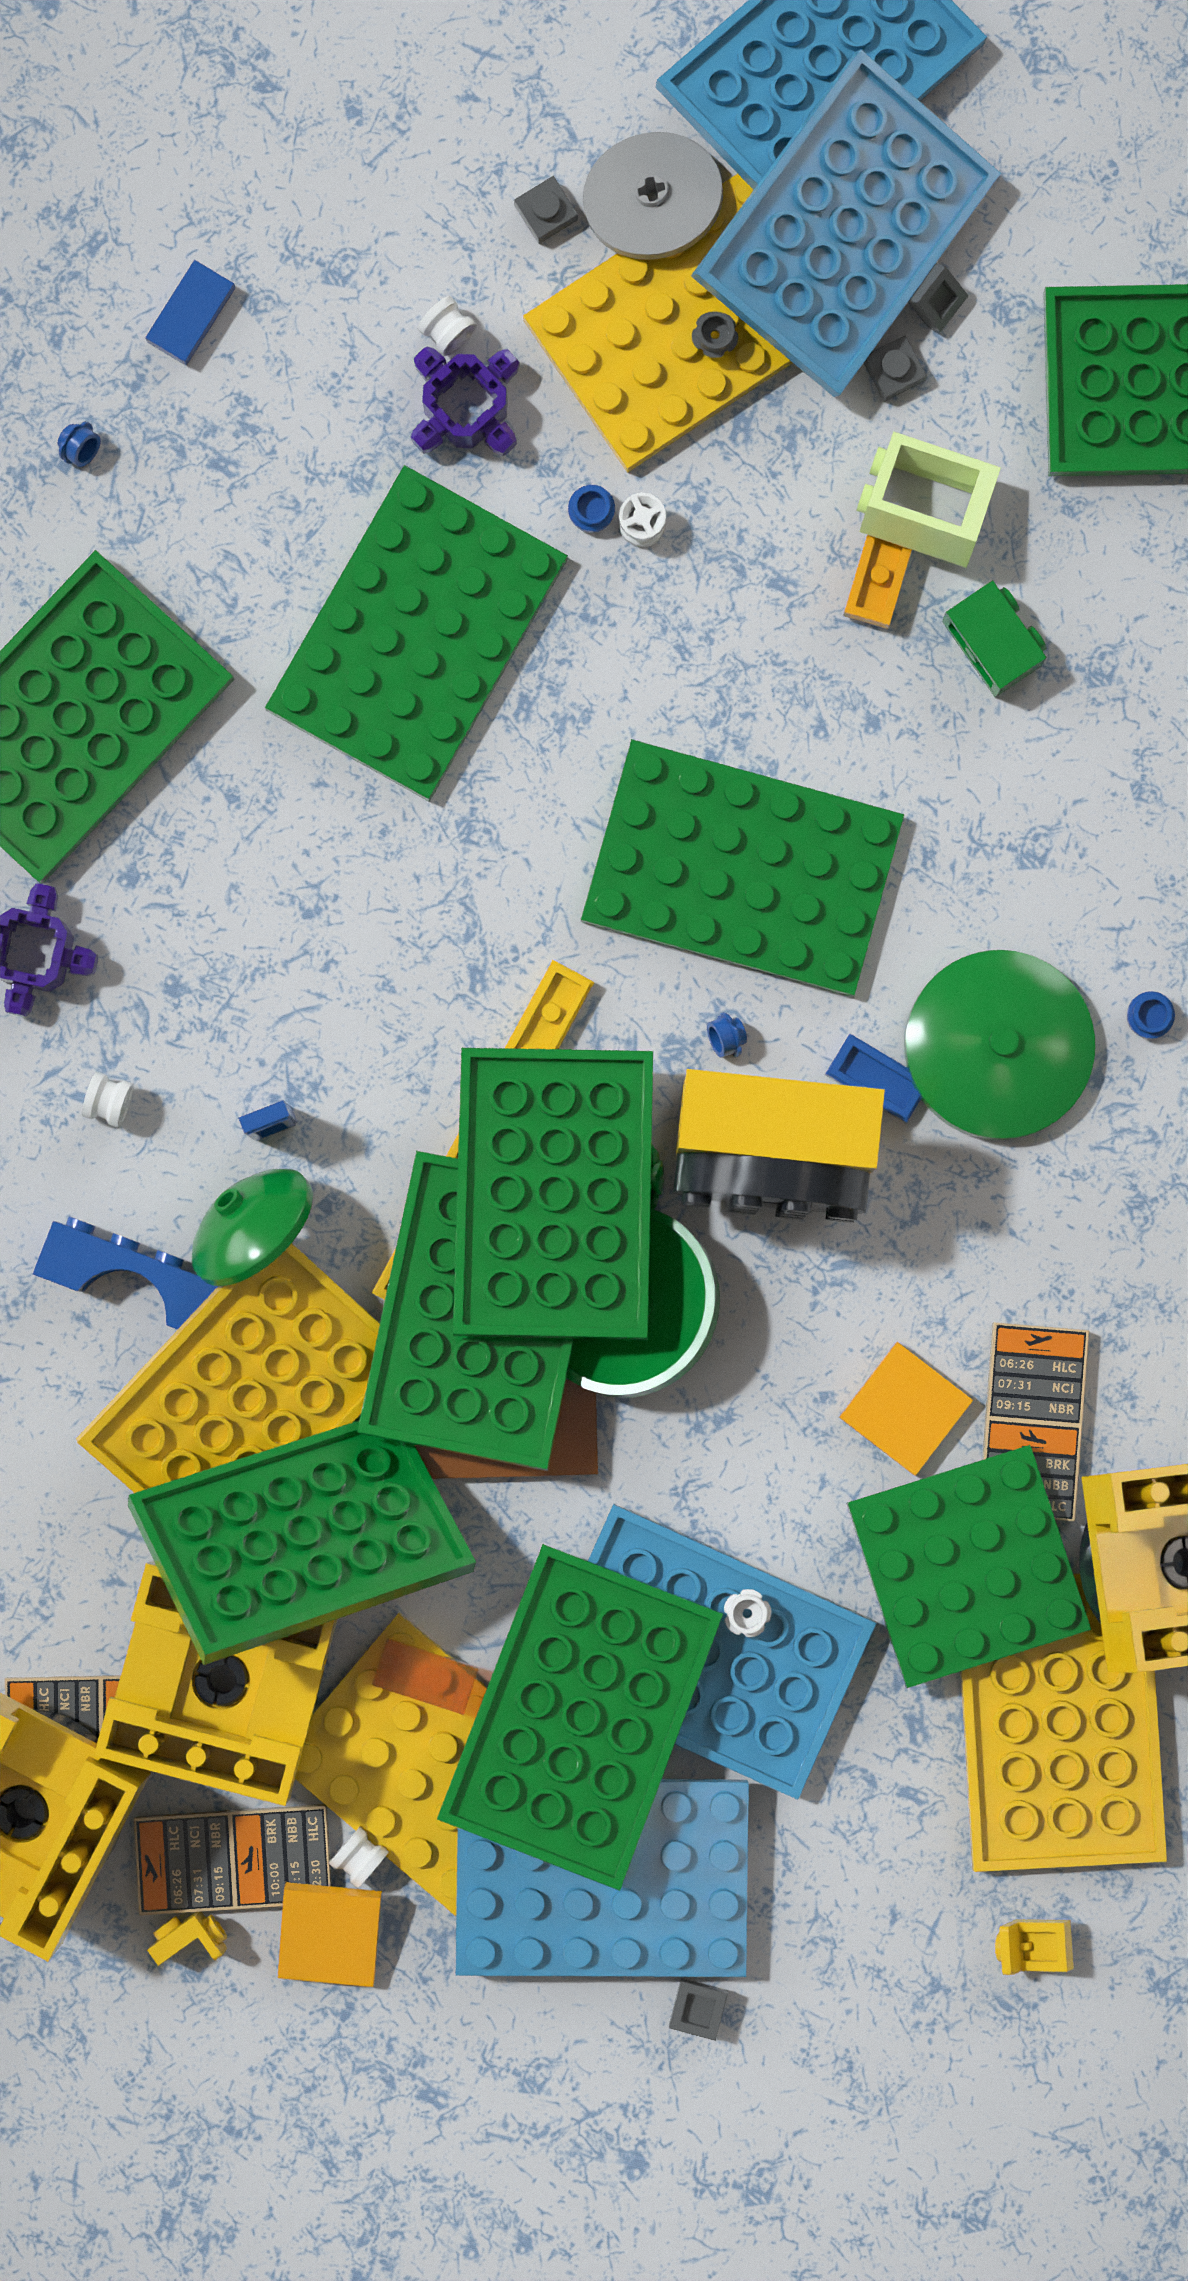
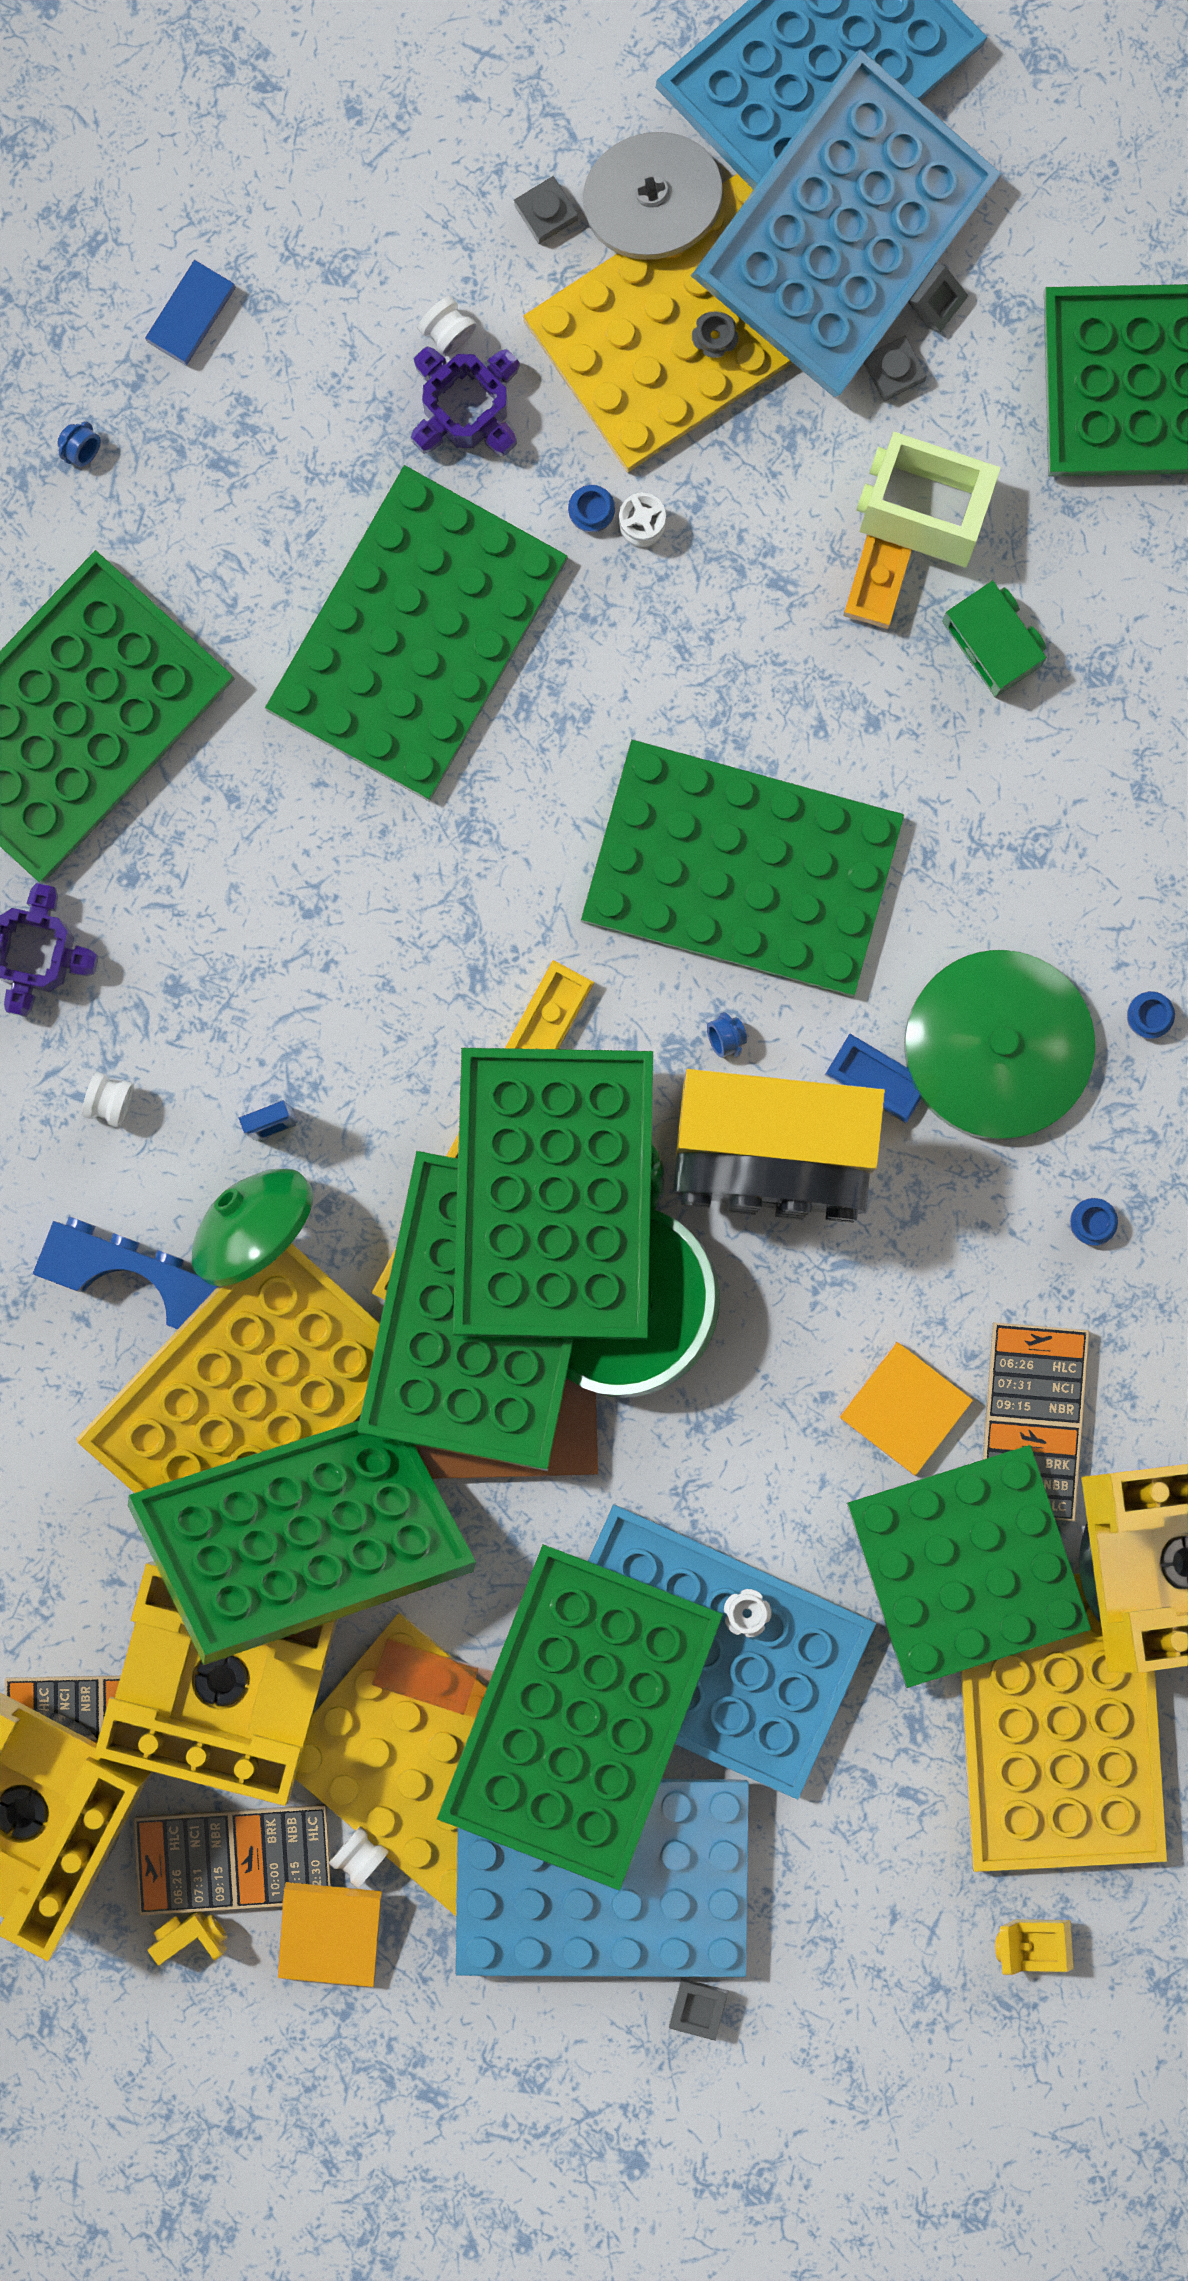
none -> blue plate [1070,1198,1118,1246]

